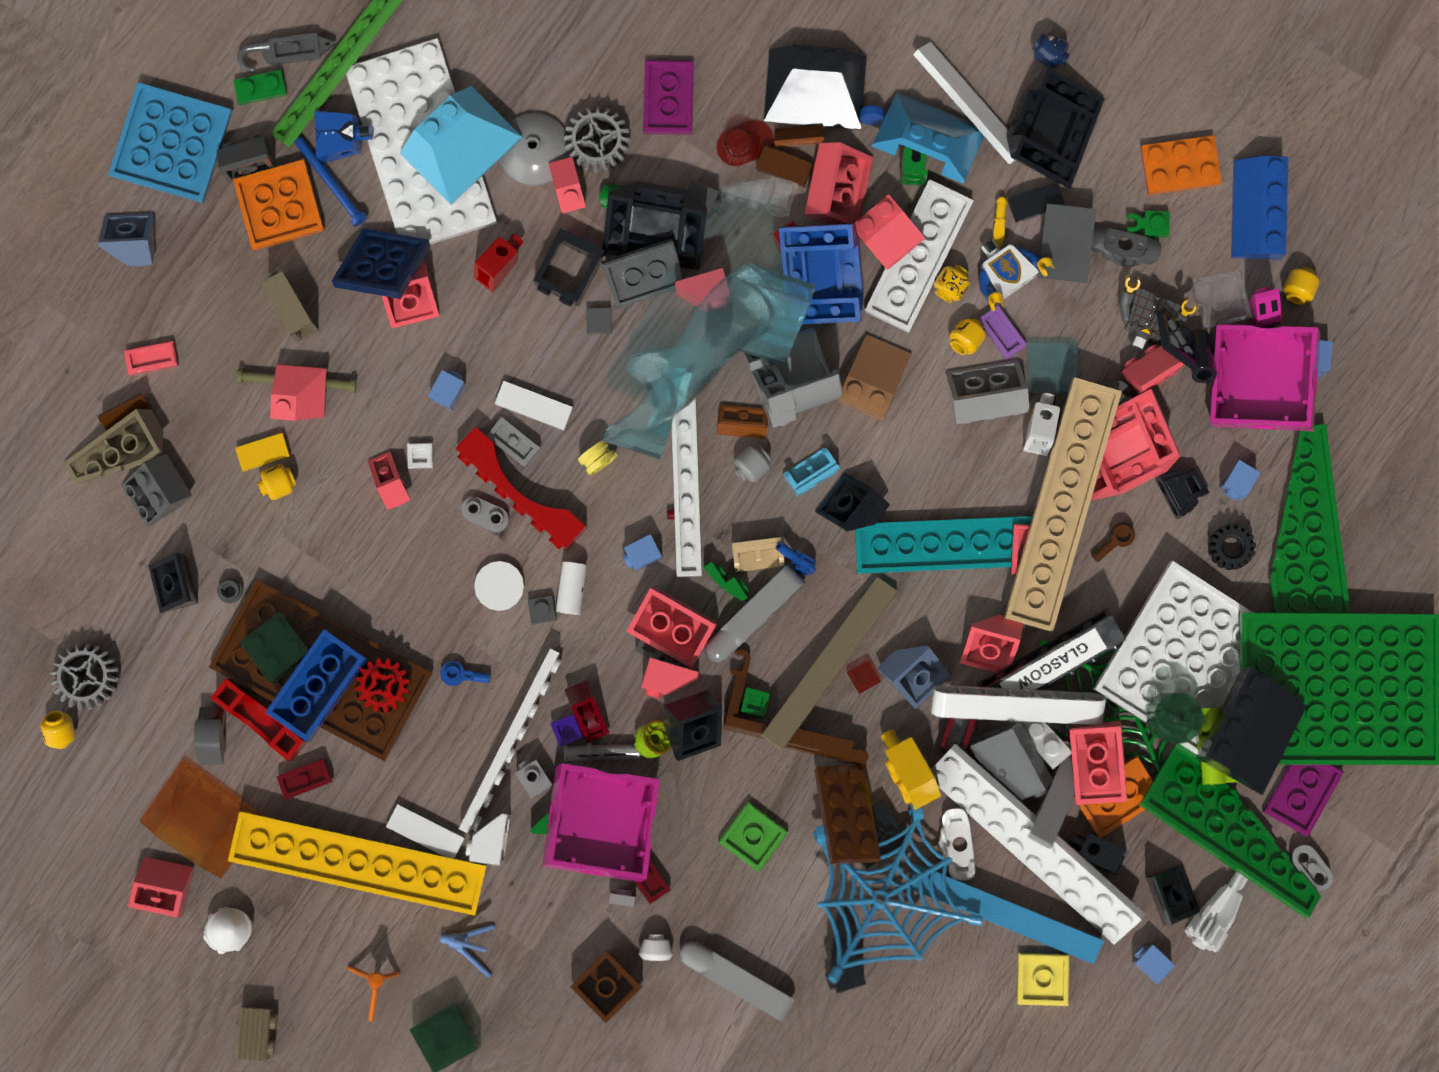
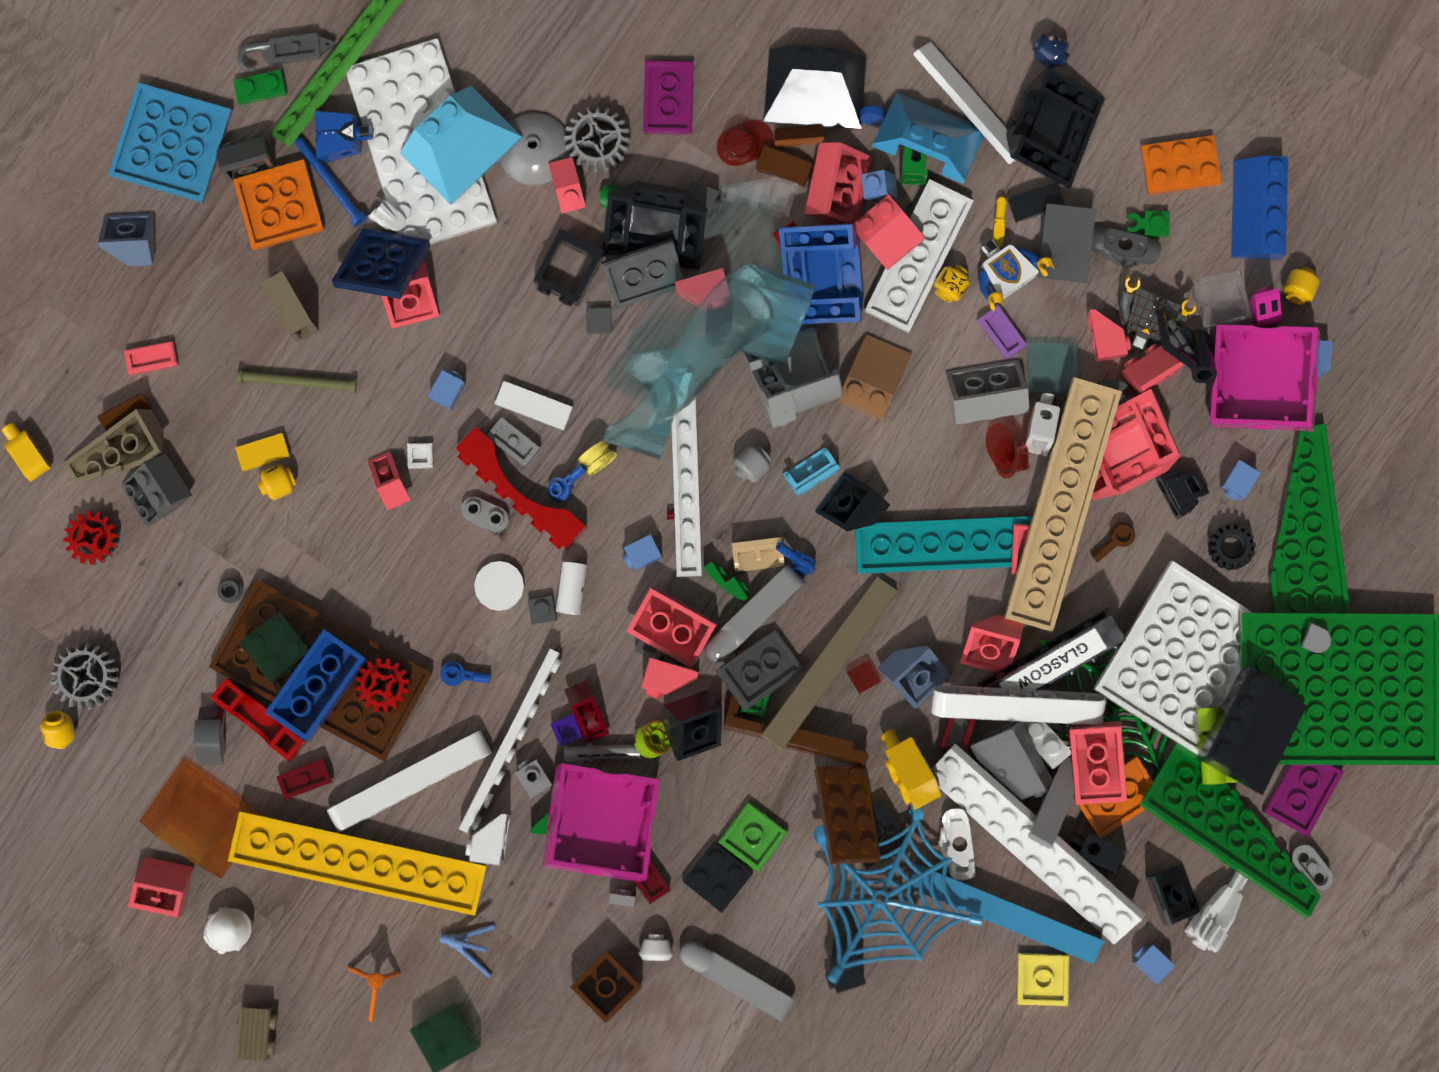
black slope [148,553,198,613] -> none
coral slope [270,364,327,421] -> none
white tile [386,804,465,859] -> none
red torso [473,233,523,293] -> none
dark orange slope [717,404,768,439] -> none
yellow head [949,318,986,355] -> none
clear green brick [1146,692,1205,744] -> none
none -> yellow piece [2,422,52,482]
none -> red gear [63,511,119,565]
none -> white beam [327,731,492,833]
none -> white piece [368,200,406,231]
none -> blue plate [548,463,587,502]
none -> black plate [682,842,753,913]
none -> dark grey tile [716,629,804,711]
none -> medium blue brick [861,170,898,203]
none -> clear red piece [986,423,1030,479]
none -> coral slope [1087,309,1131,362]
none -> light grey tile [1300,624,1331,653]

